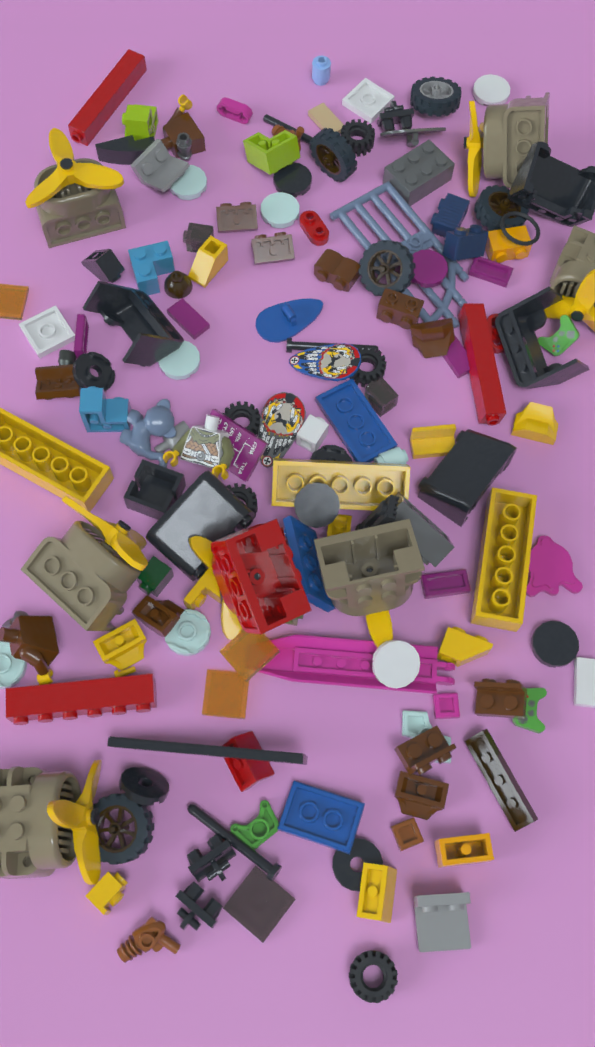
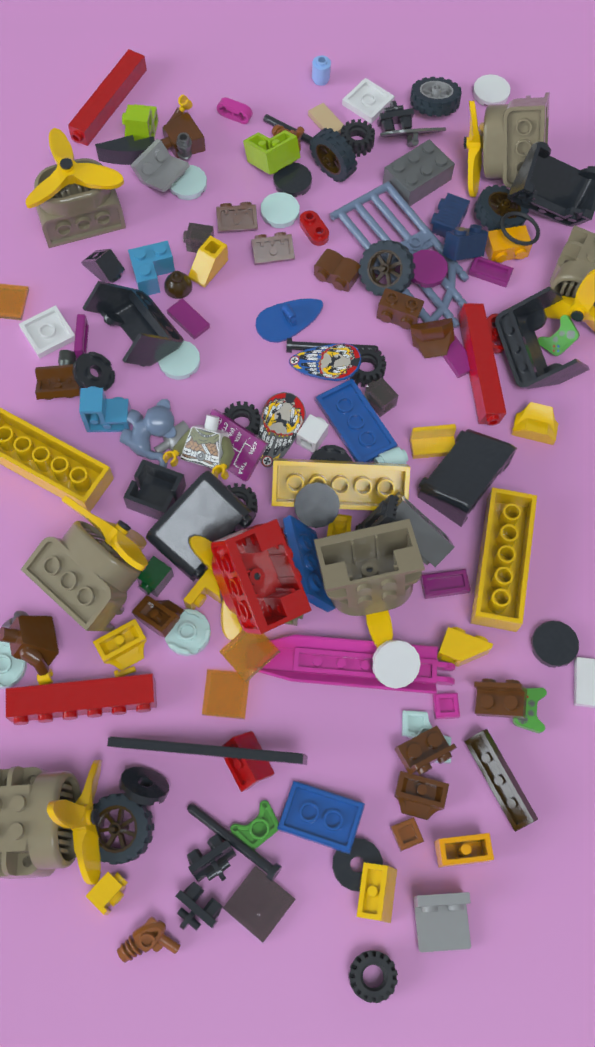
dark pink tile [526,536,583,597] -> none

